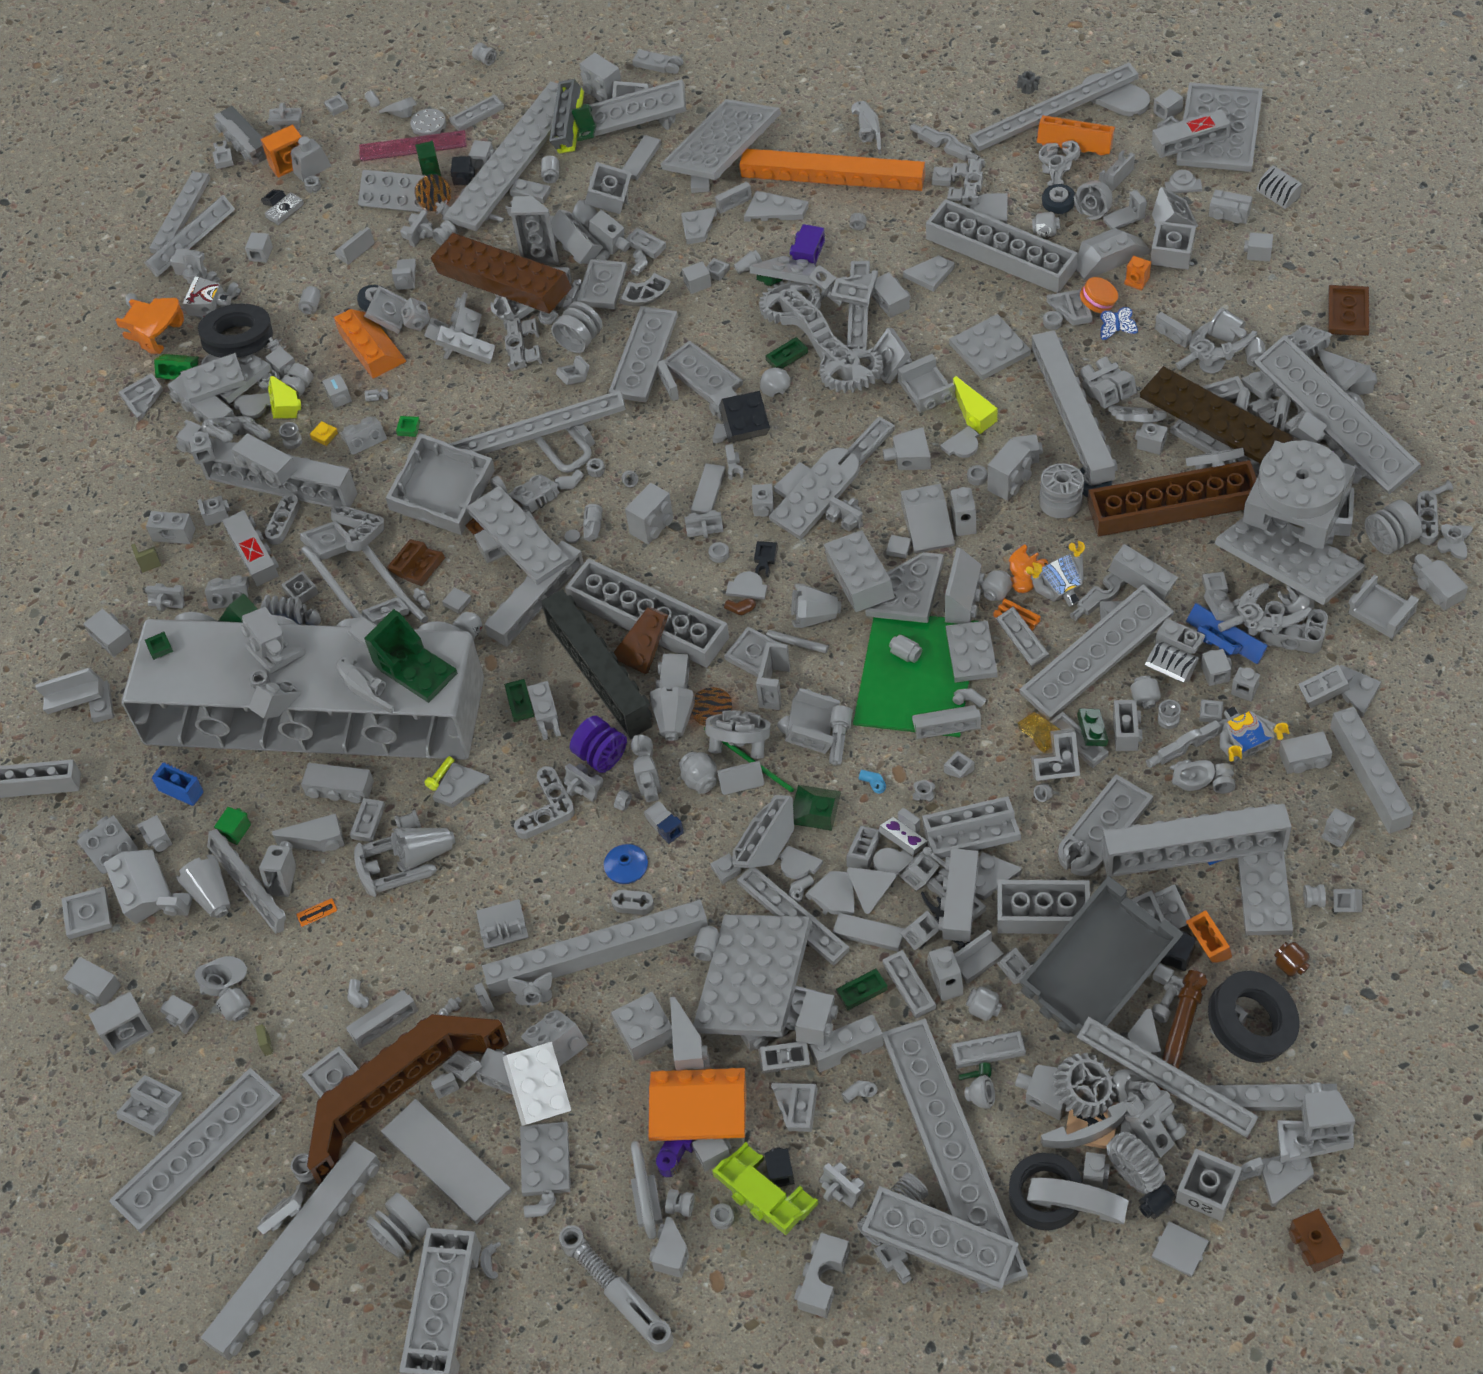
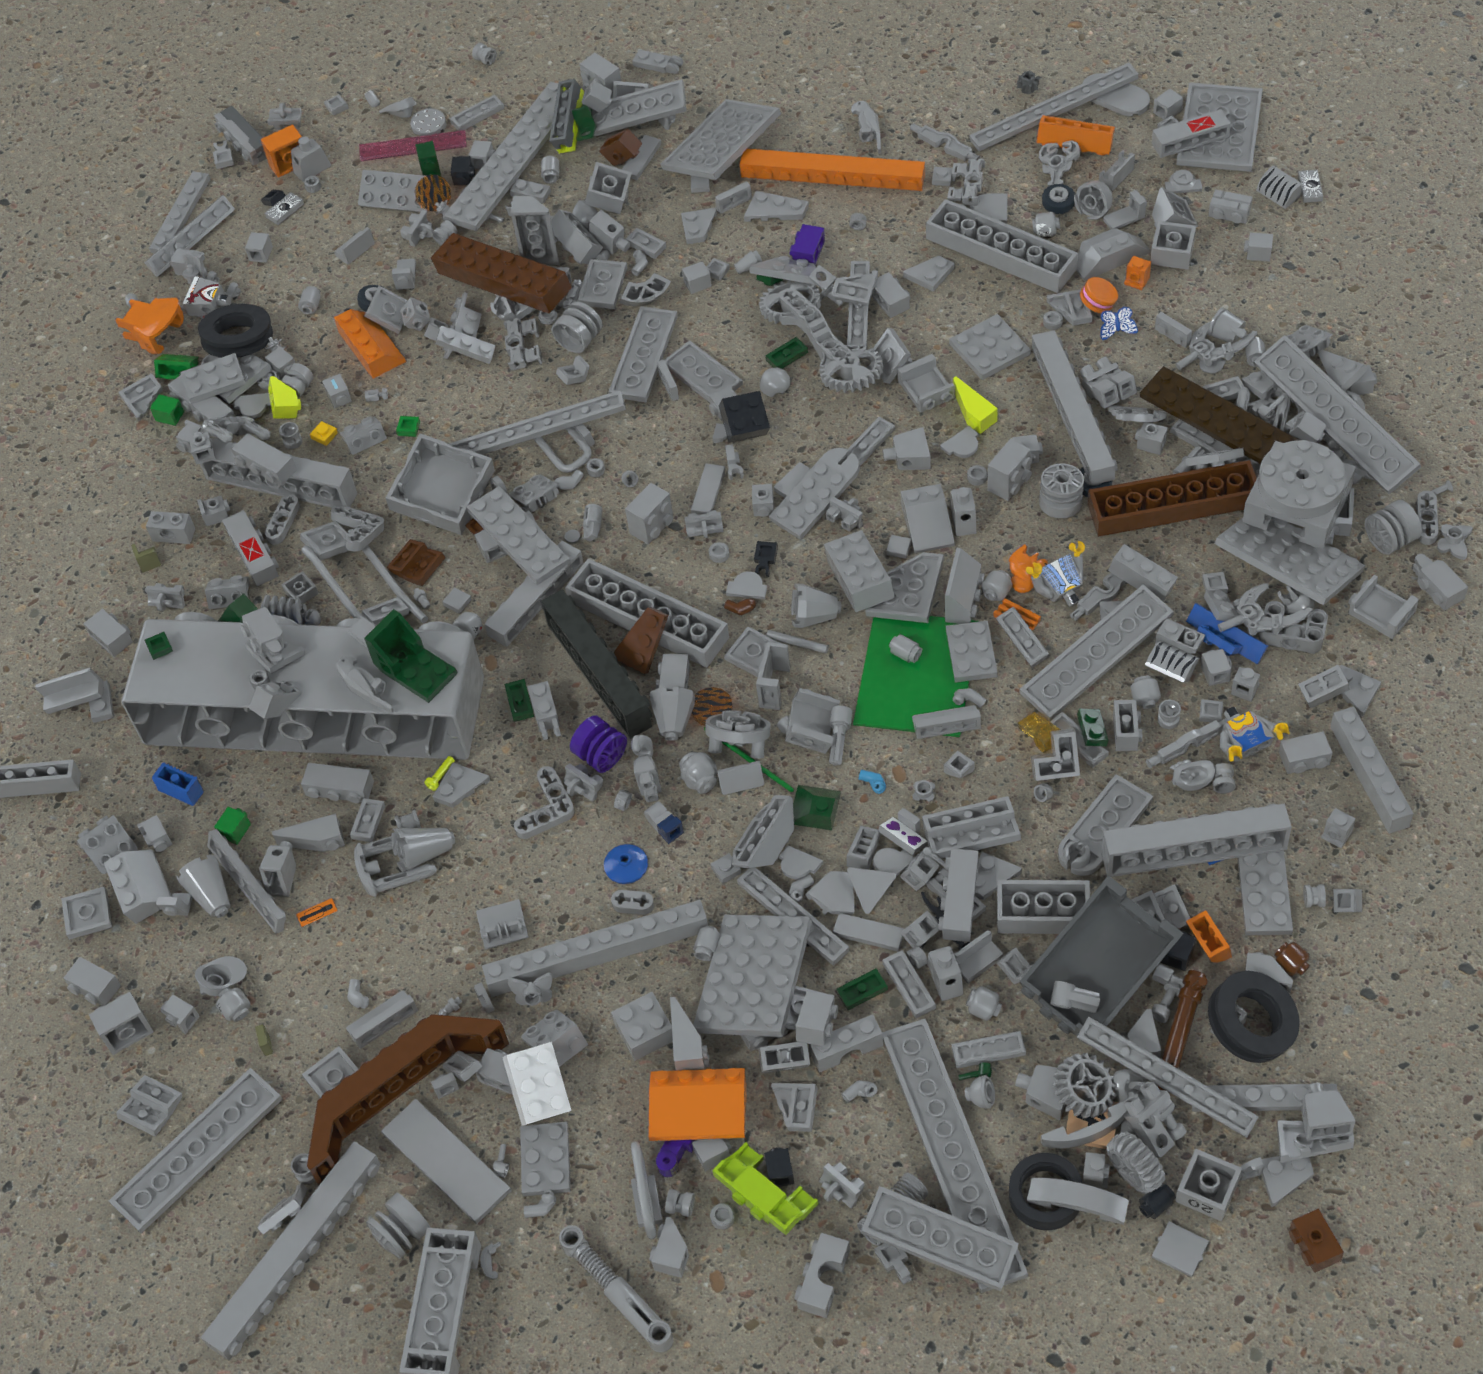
reddish brown plate [1328,285,1369,336] -> none
none -> green brick [150,394,184,426]
none -> light grey hand [493,1144,509,1178]
none -> light grey brick [581,81,612,113]
none -> reddish brown brick [599,128,643,166]
none -> light grey axle [907,946,928,969]
none -> light grey piece [1050,981,1100,1013]
none -> light grey axle [1172,446,1205,474]
none -> light grey slope [1245,952,1293,994]
none -> light grey hand [1258,395,1285,419]
none -> tile [1298,170,1323,203]

